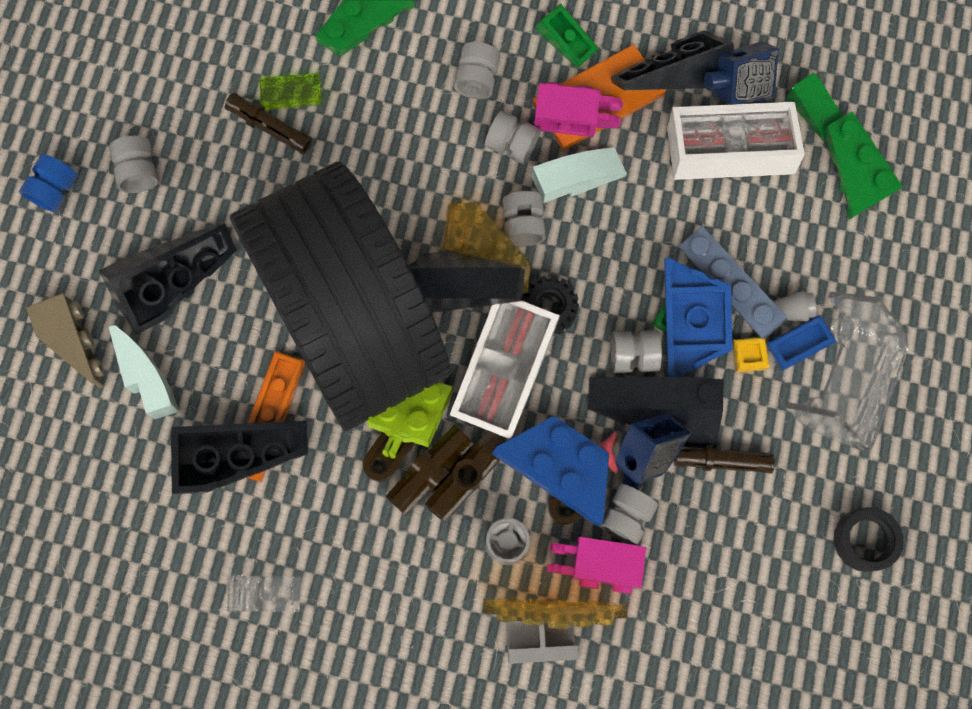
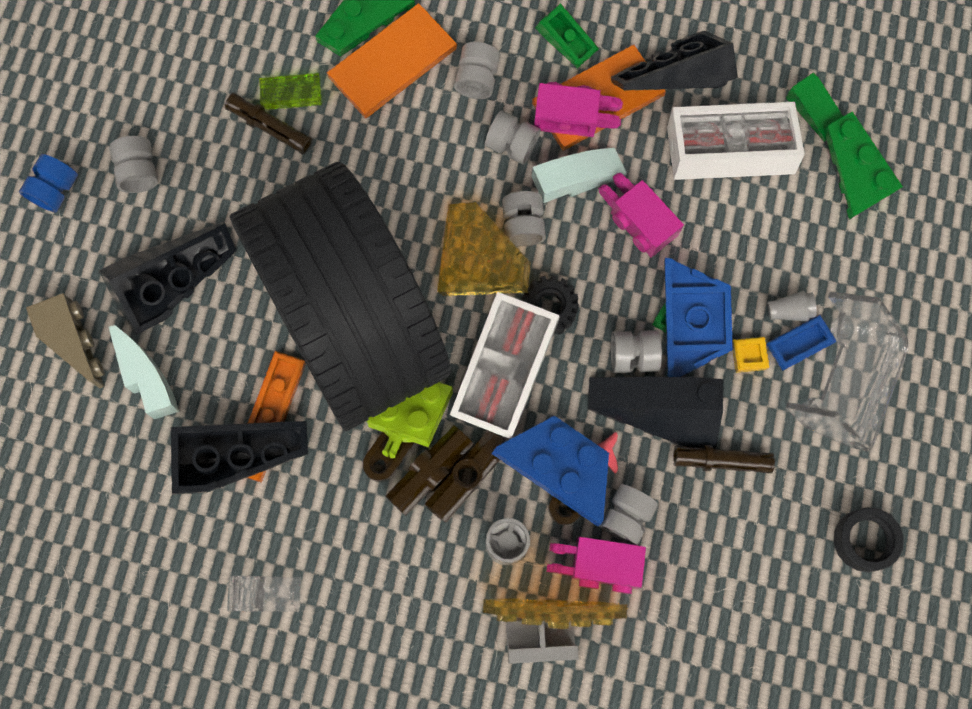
black wedge [408,250,525,313] -> none
dark blue torso [615,413,692,490] -> none
sand blue plate [679,226,787,340] -> none
torso [704,41,779,104] -> none
none -> orange tile [327,3,457,119]
none -> dark pink hinge [598,173,684,258]

